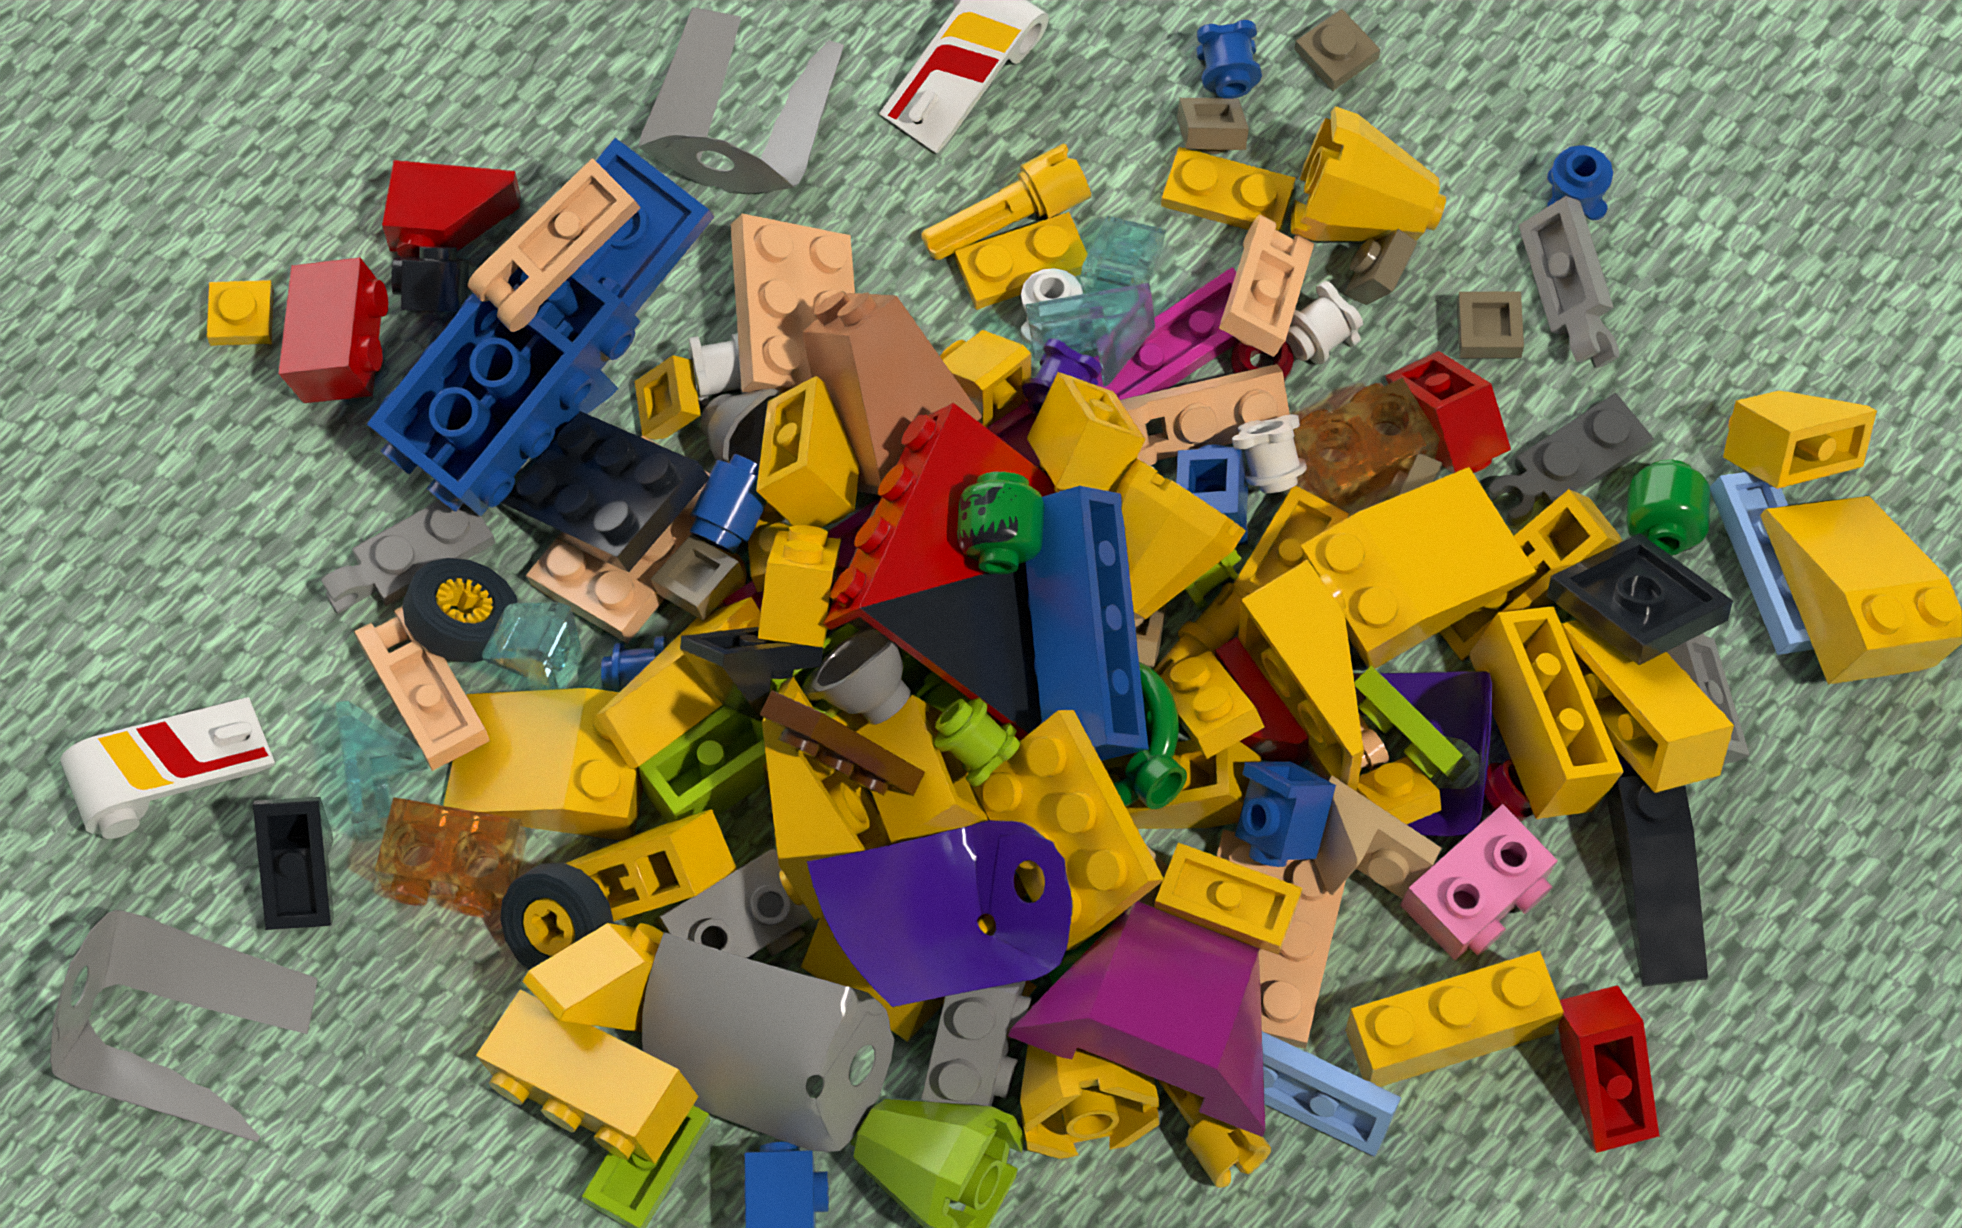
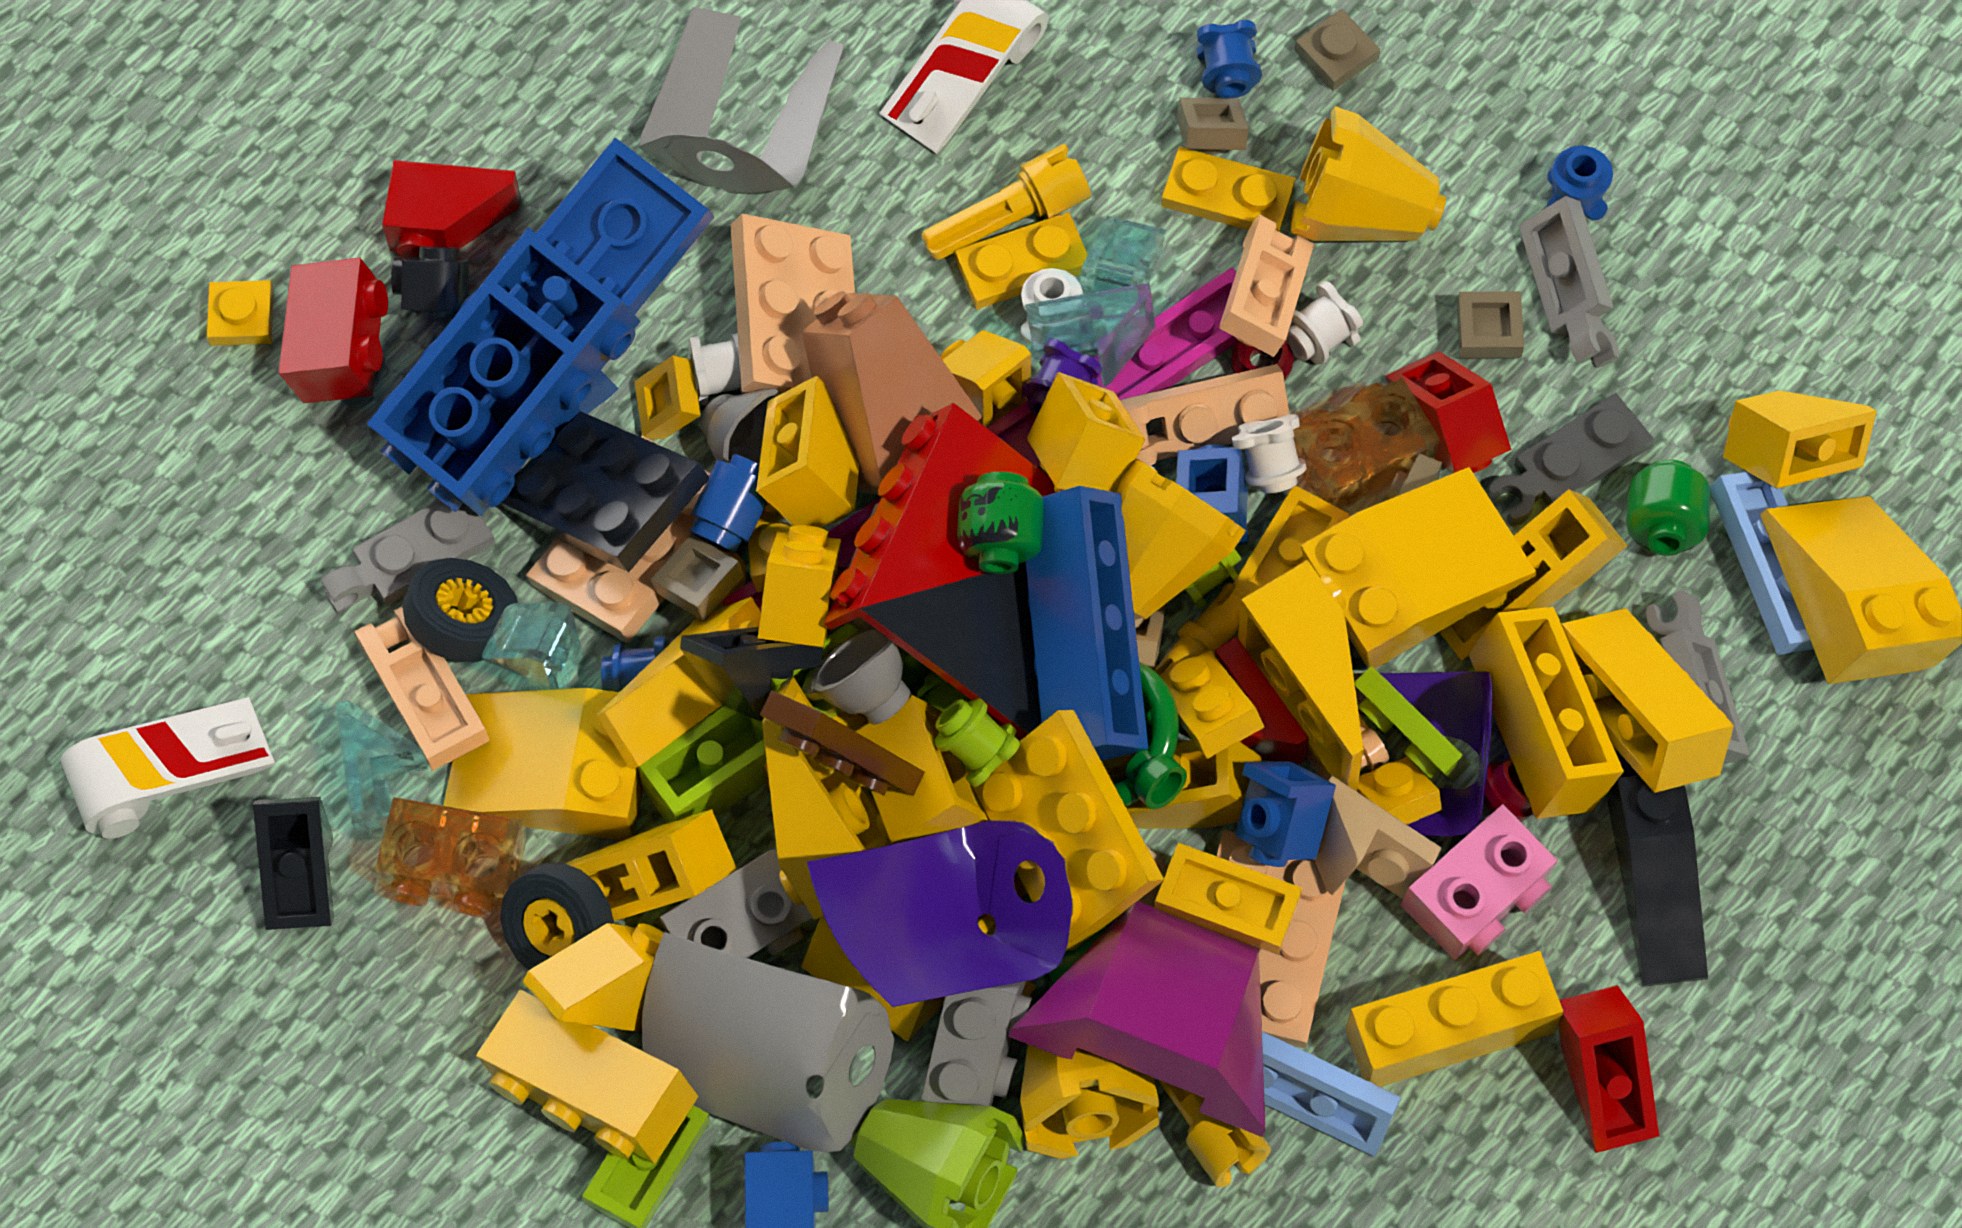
light grey piece [50,910,317,1142] -> none
light nougat plate [468,158,640,332] -> none
dark tan plate [1344,229,1418,305] -> none
black plate [1546,533,1733,665] -> none

